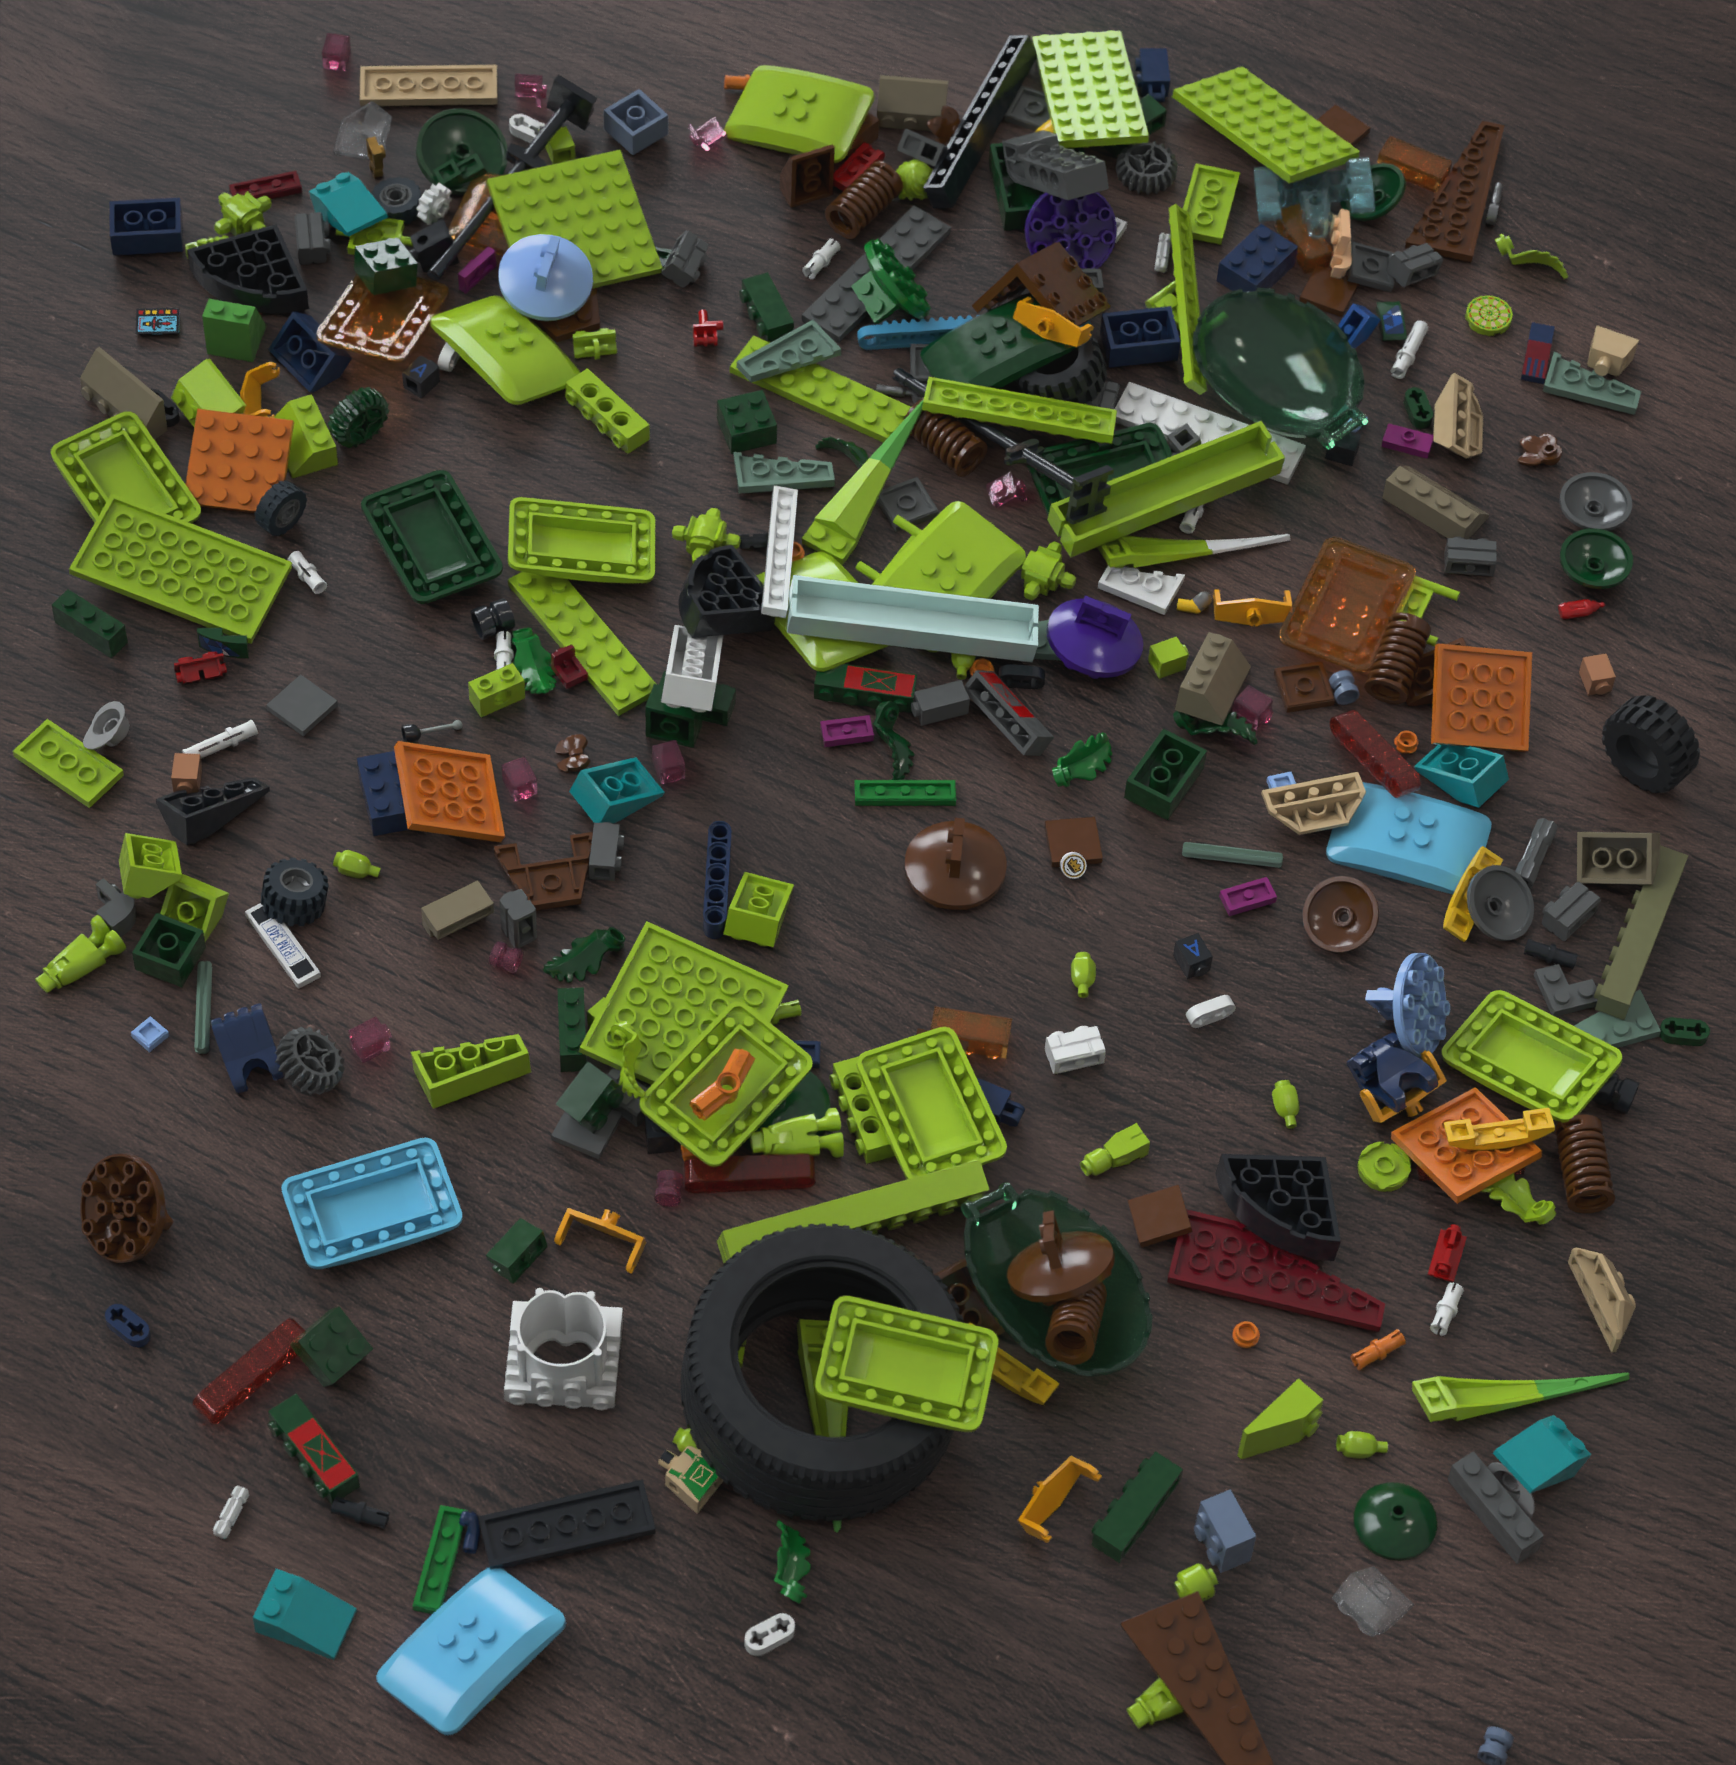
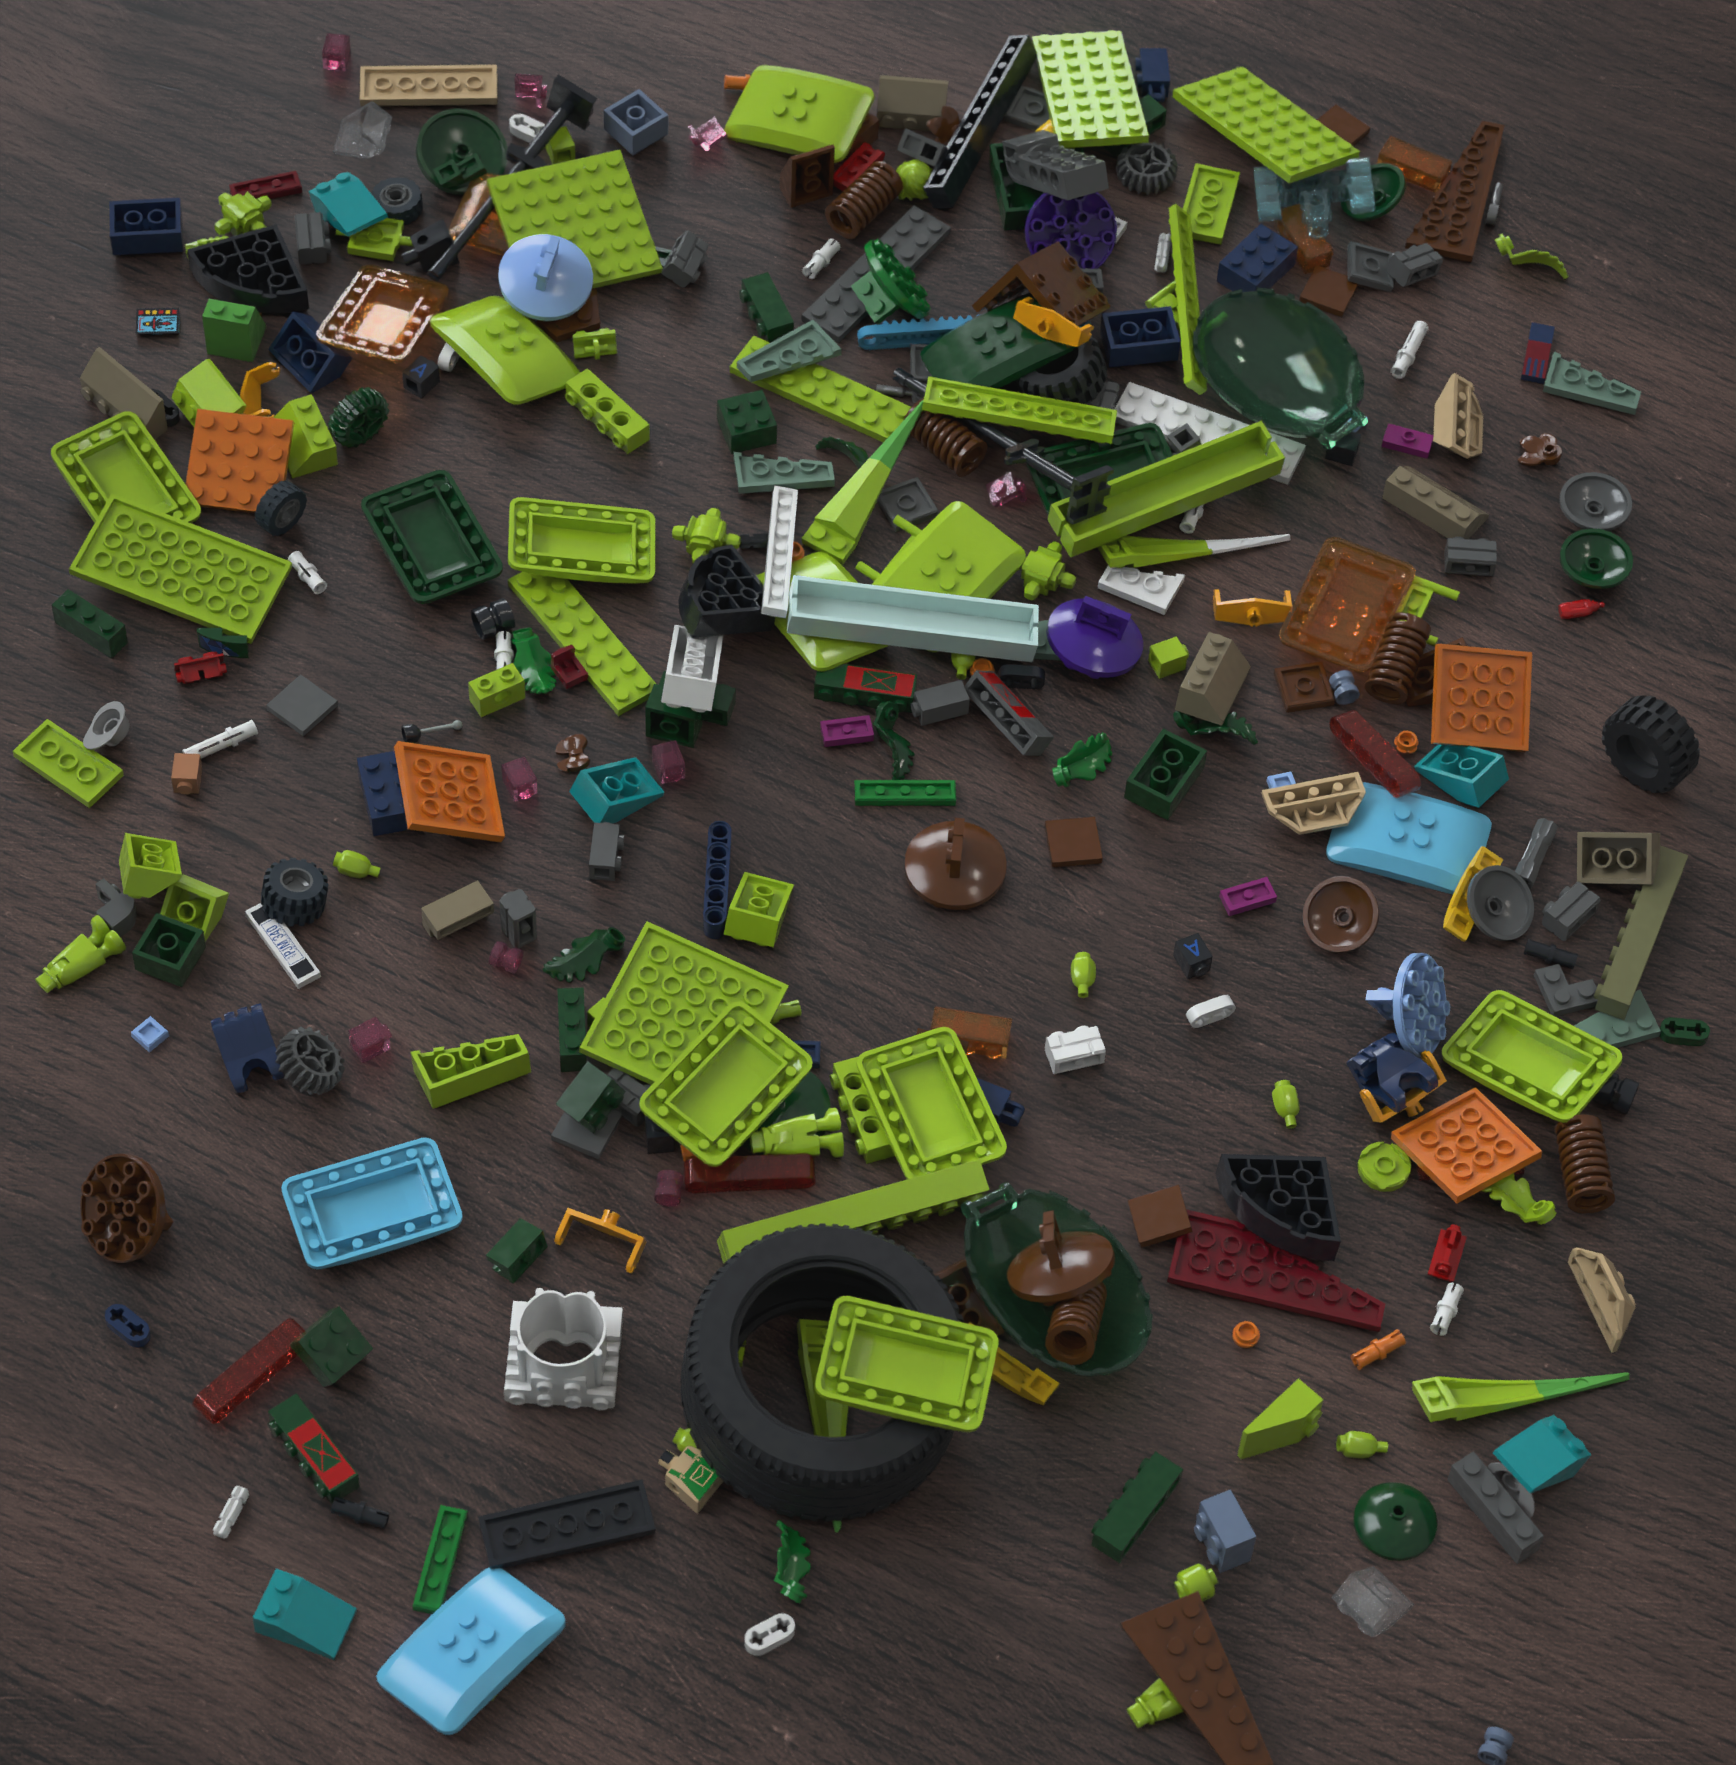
black wedge [156,777,270,845] -> none
sand green axle [194,961,212,1054] -> none
dark green brick [354,237,418,295] -> none
pearl gold plate [366,136,386,179] -> none
white gear [416,183,452,225] -> none
magenta plate [458,246,496,293] -> none
dark blue arm [459,1510,480,1554] -> none
reddish brown wing [494,832,593,911] -> none
lime plant [611,1021,646,1099] -> none
orange piece [690,1049,755,1121] -> none
red arm [693,310,723,347] -> none
light orange piece [1018,1456,1102,1543] -> none
tile [1060,852,1087,878] -> none
lime piece [1080,1123,1150,1176] -> none
arm [1177,591,1212,614] -> none
sand green axle [1182,842,1283,868] -> none
clear pink brick [1233,685,1273,730] -> none
blue slope [1327,303,1381,356] -> none
light nougat plate [1329,209,1352,279] -> none
slope [1376,301,1407,341] -> none
dark green beam [1403,387,1433,429] -> none
yellow slope [1444,1108,1555,1150] -> none
lime tile [1465,295,1513,336] -> none
nougat brick [1579,654,1616,695] -> none
tan torso [1587,326,1639,376] -> none

